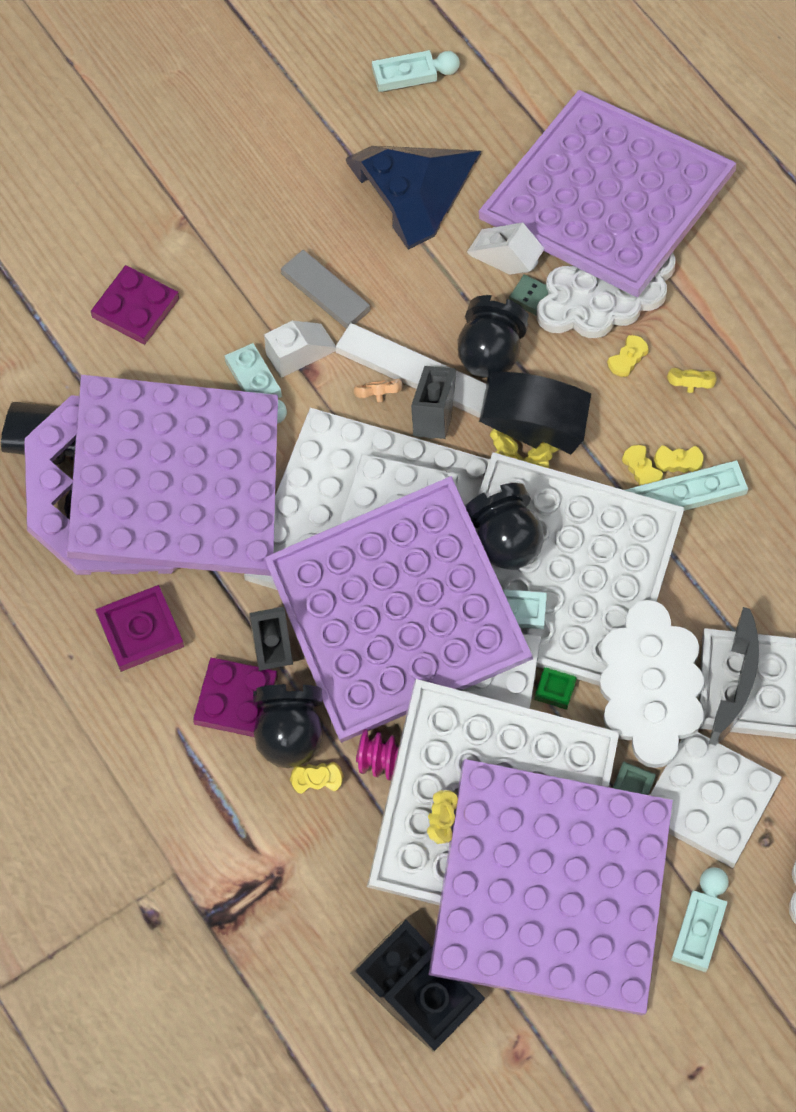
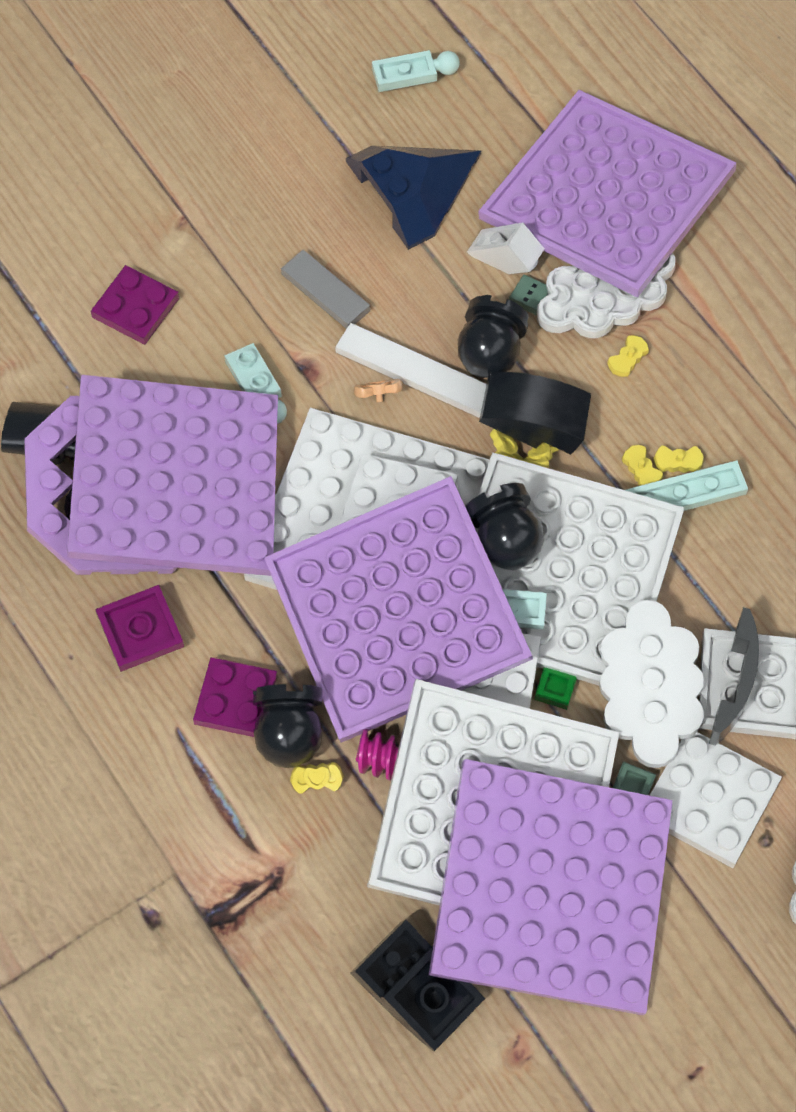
dark grey slope [249,607,293,671] -> none
white slope [264,320,336,378] -> none
dark grey slope [411,366,456,439] -> none
light yellow piece [427,790,458,844] -> none
light yellow piece [667,368,717,393] -> none
light aqua plate [671,867,729,972] -> none

